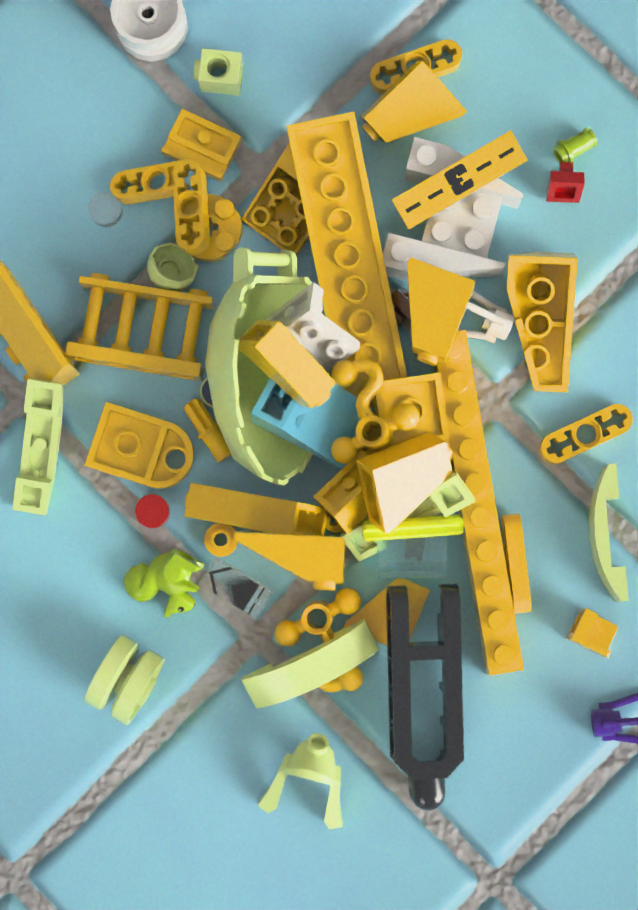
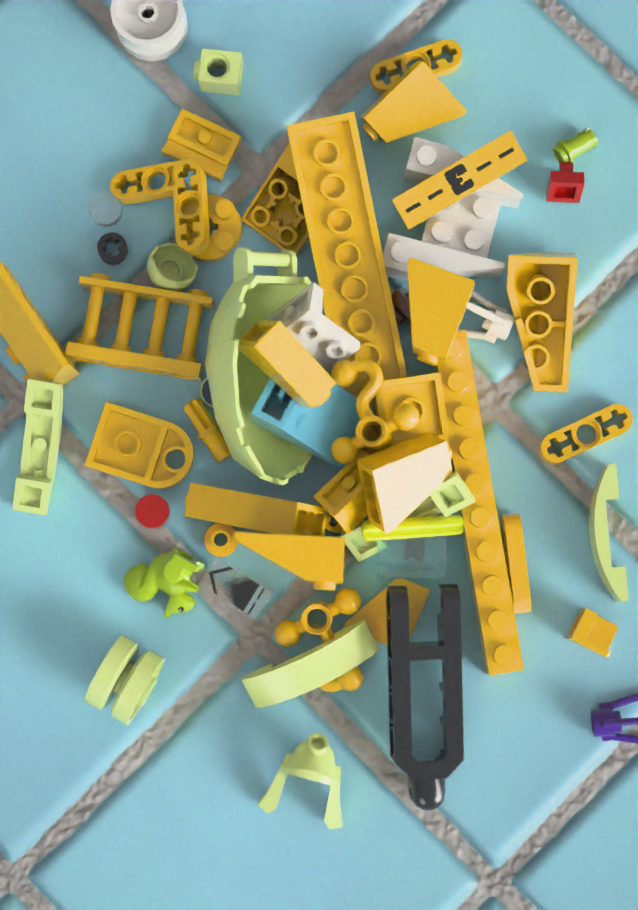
none -> black bush [97,232,128,265]

